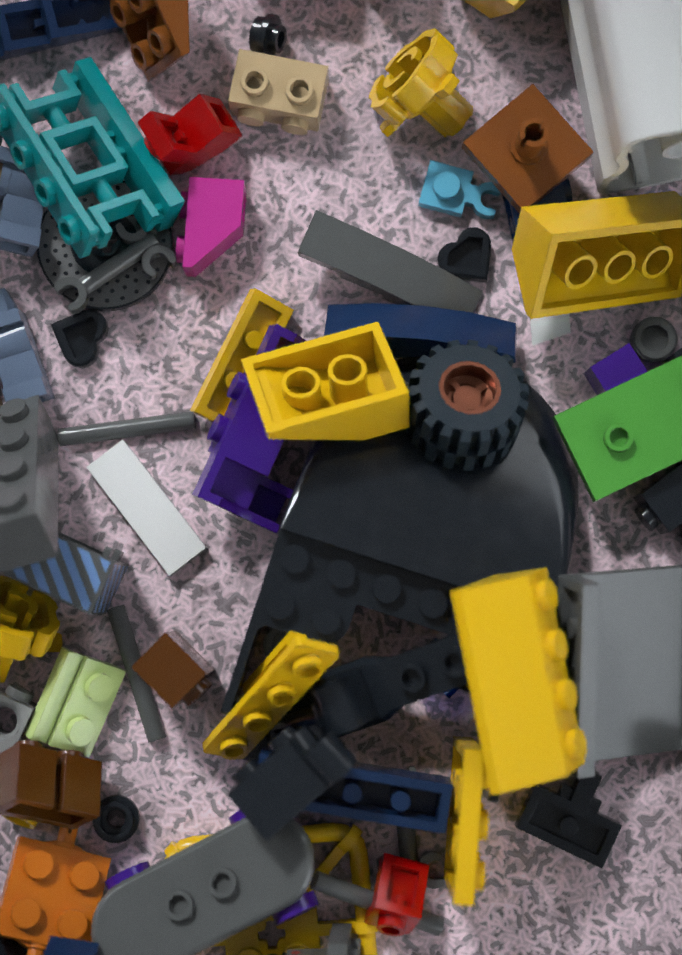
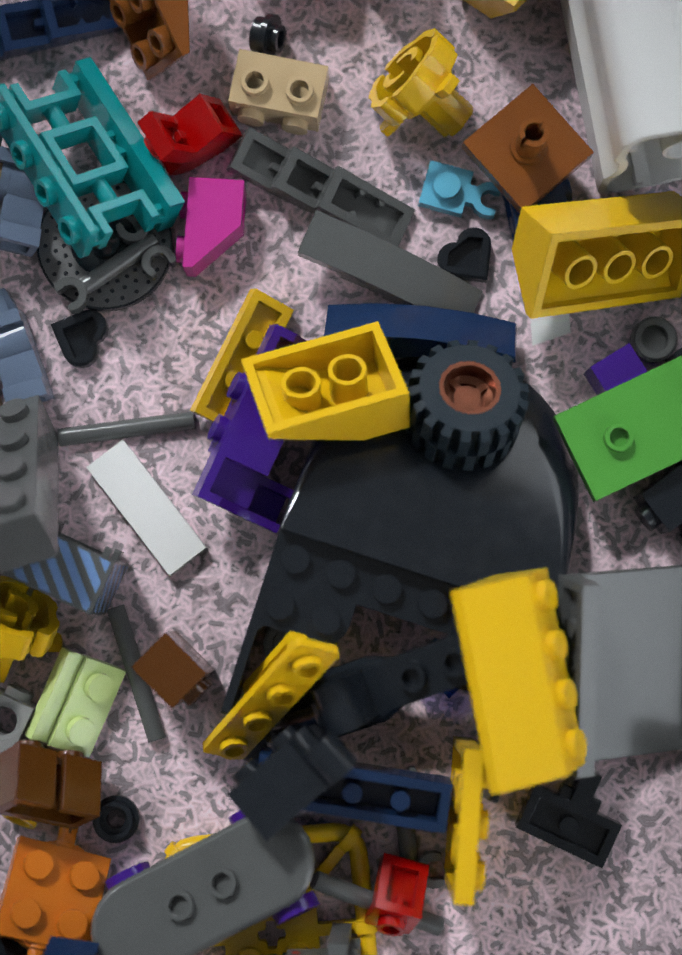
none -> dark grey slope [226,127,415,246]

